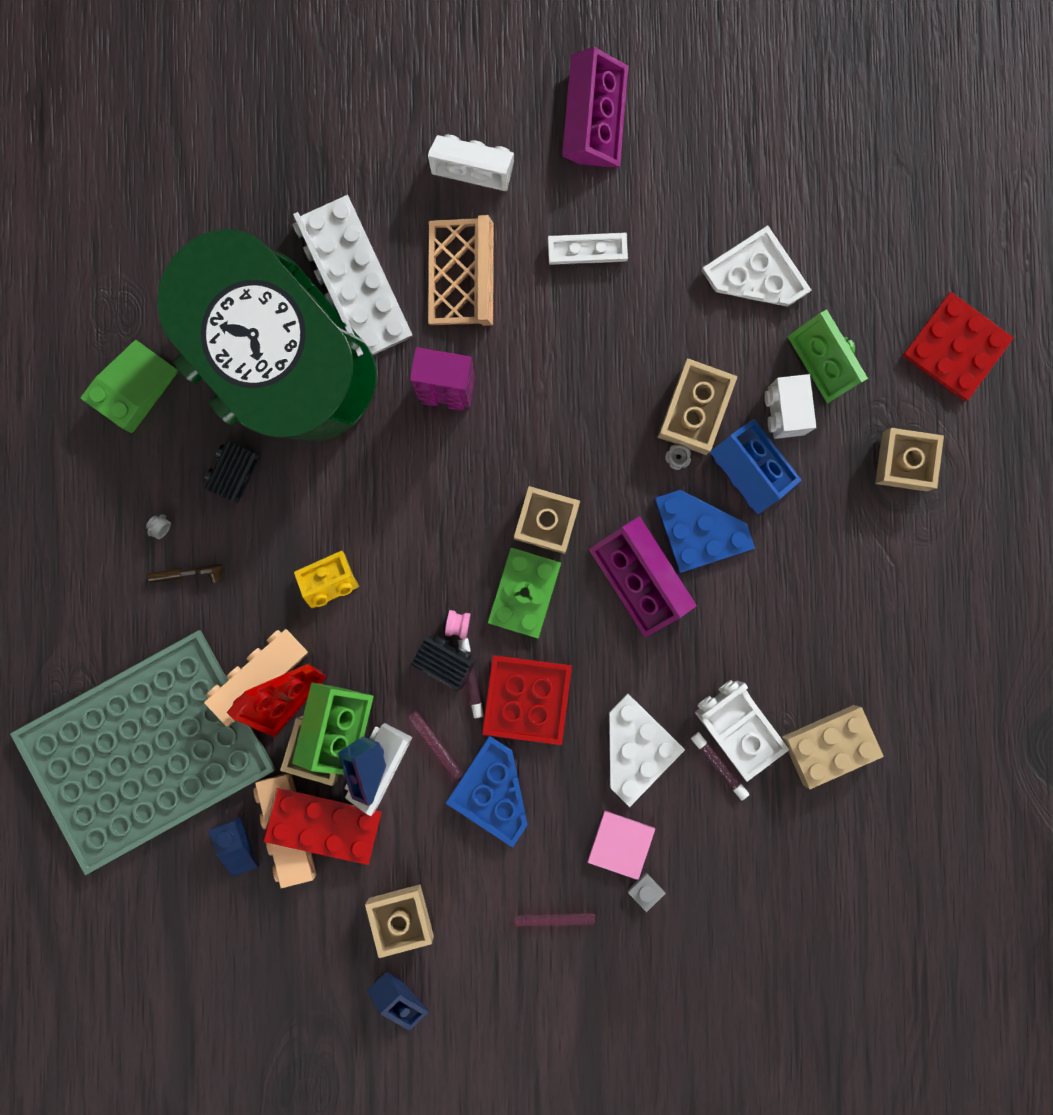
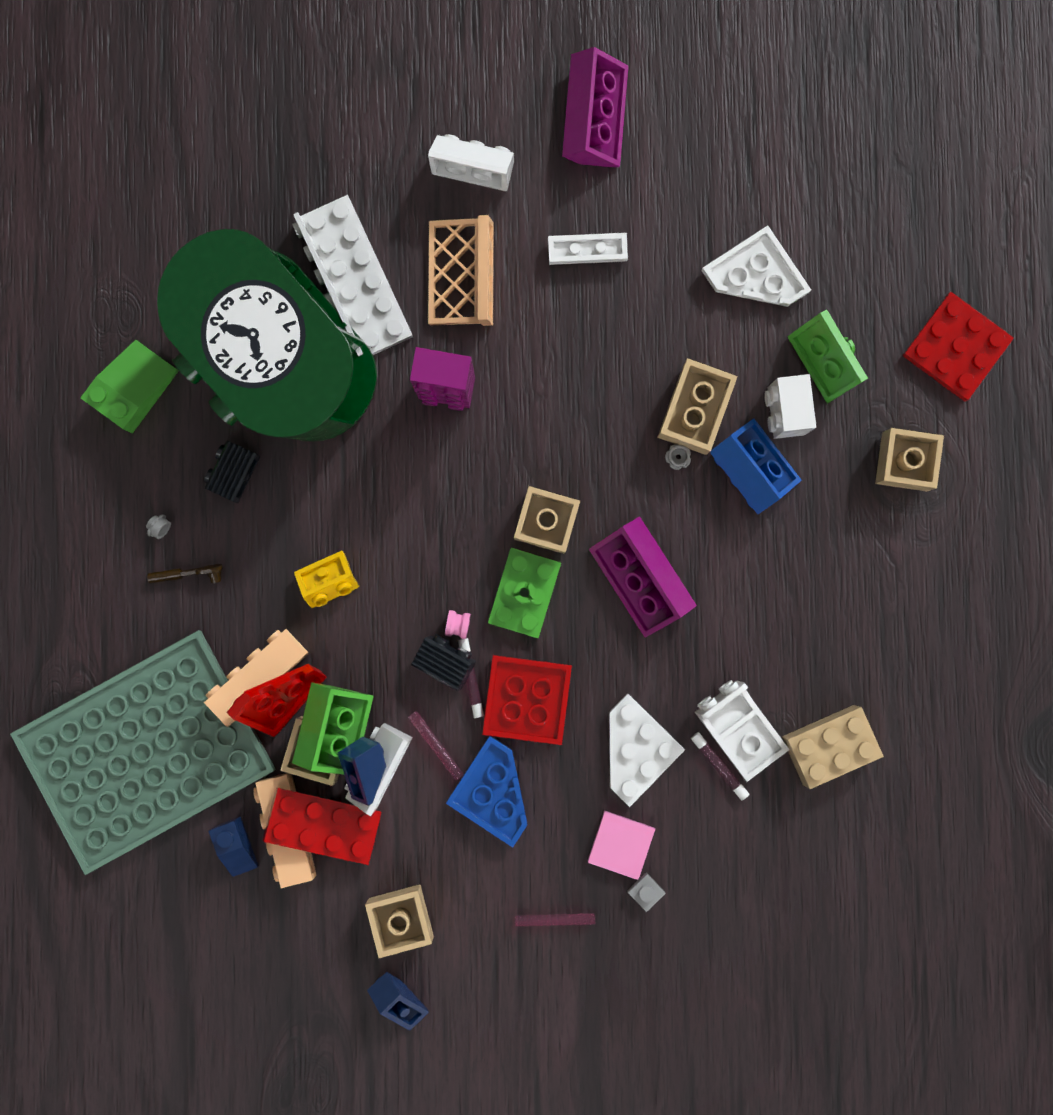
blue plate [654,490,755,573] -> none

